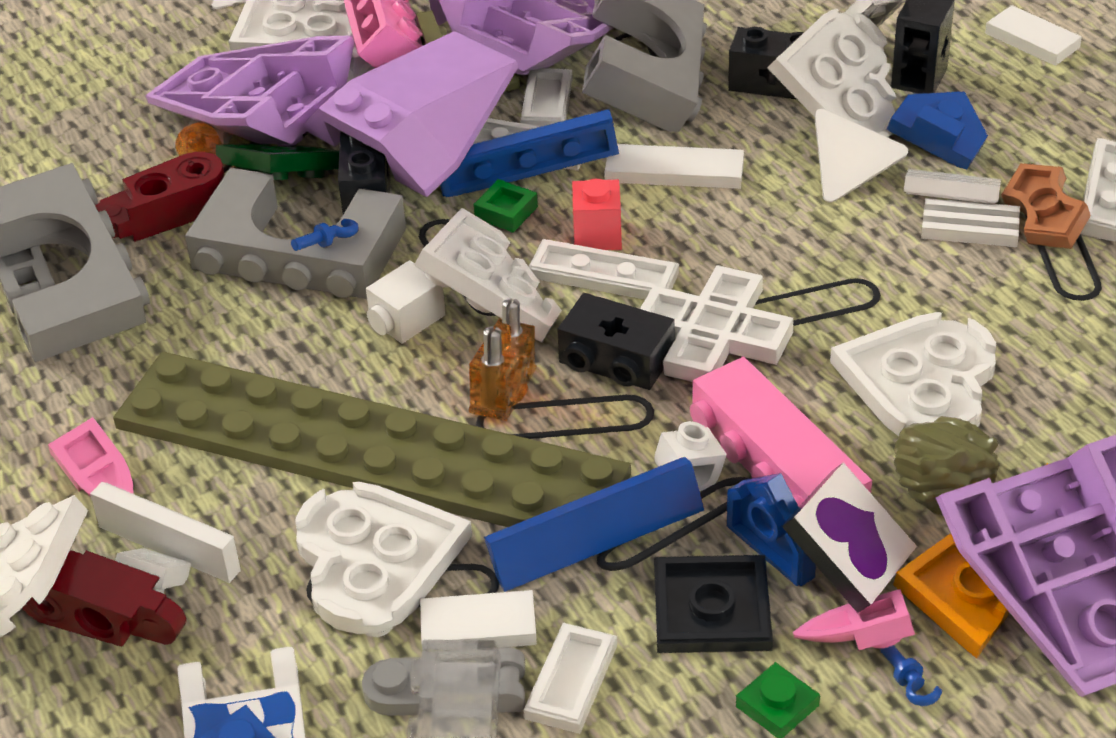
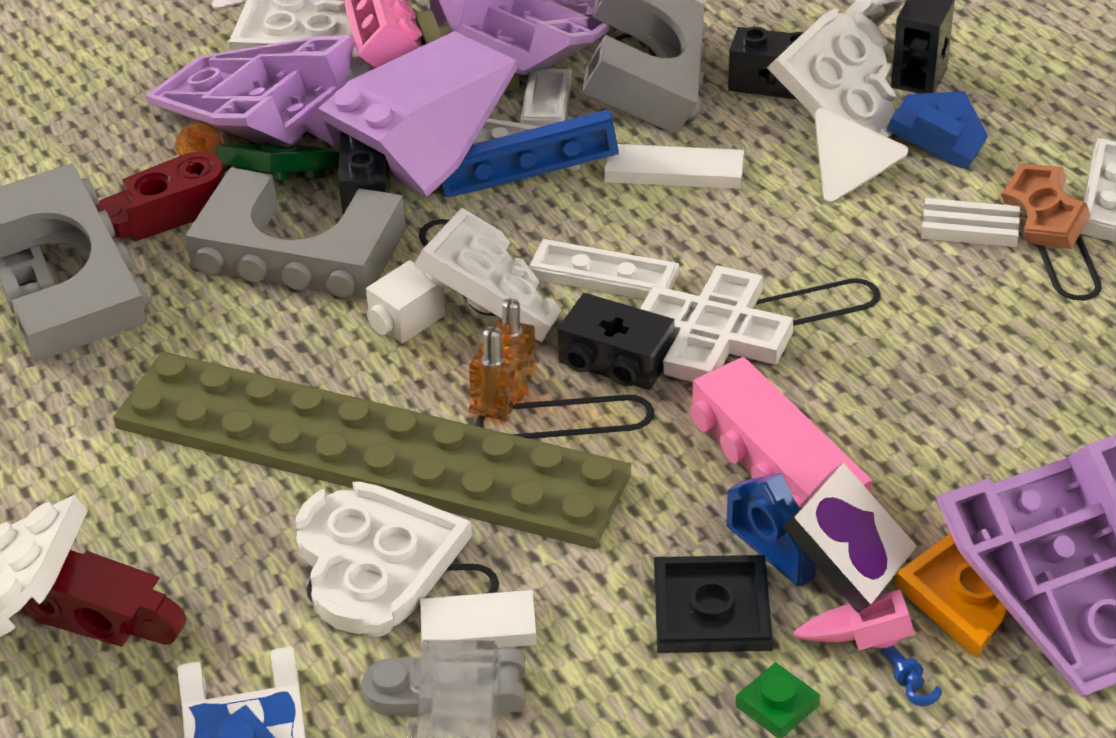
bright pink plate [48,417,133,496] -> none
white tile [90,482,241,583] -> none
white plate [115,548,191,594] -> none
blue hand [291,219,359,251] -> none
green plate [473,179,538,233] -> none
blue tile [484,456,704,592] -> none
white tile [524,623,617,734] -> none
coral brick [572,179,622,250] -> none
black piece [597,477,750,571] -> none
white plate [655,421,727,491] -> none
white plate [830,312,996,436] -> none
olive hair [894,416,1000,516] -> none
white tile [904,169,1001,204] -> none
white tile [985,5,1082,66] -> none

